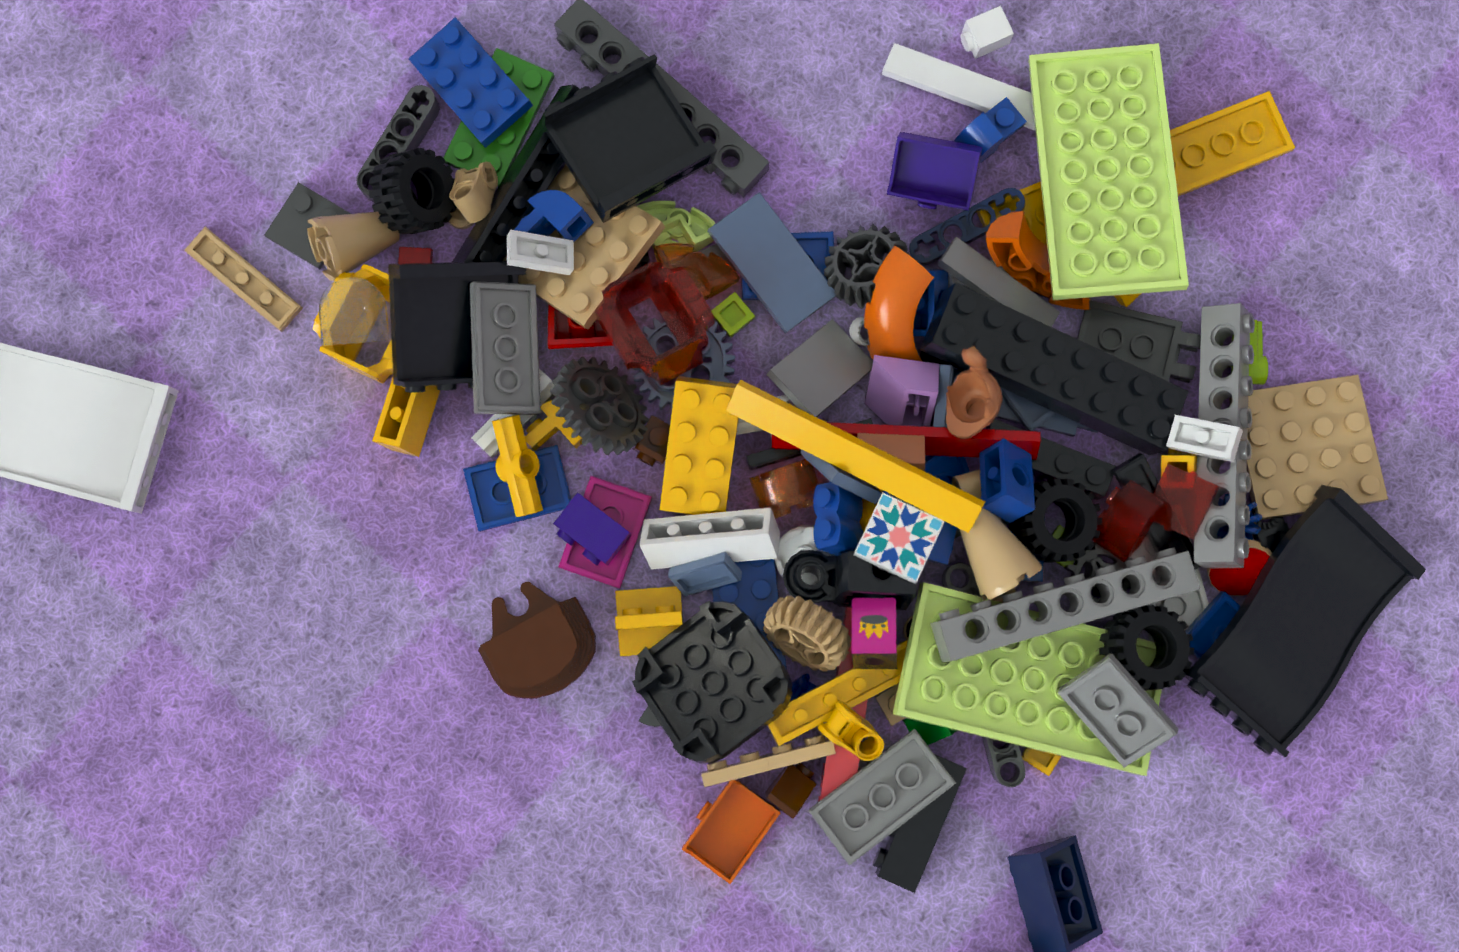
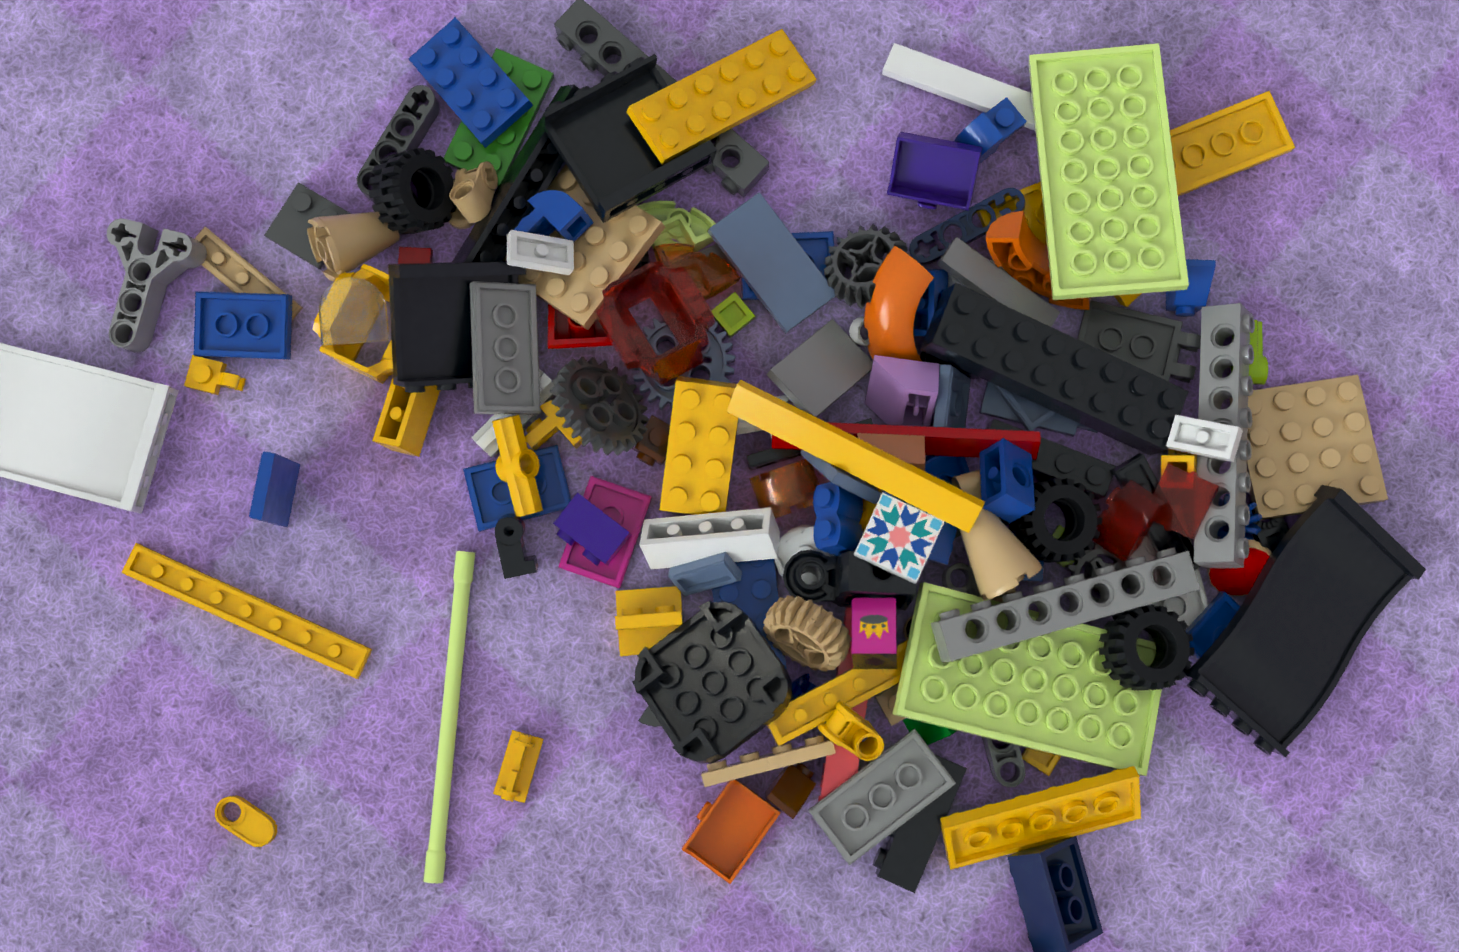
reddish brown piece [478,582,596,699] -> none
nougat piece [946,346,1003,439] -> none
white brick [961,6,1014,59] -> none
light grey tile [1058,653,1178,768] -> none
none -> light grey beam [107,218,207,353]
none -> yellow tile [121,543,372,679]
none -> yellow plate [184,355,246,395]
none -> blue tile [194,291,293,360]
none -> yellow piece [215,795,277,847]
none -> blue tile [249,451,301,527]
none -> yellowish green piece [423,551,475,884]
none -> yellow hinge [493,730,544,803]
none -> black leg [494,514,539,579]
none -> yellow plate [626,29,817,165]
none -> yellow plate [940,766,1141,870]
none -> blue slope [1166,259,1216,317]

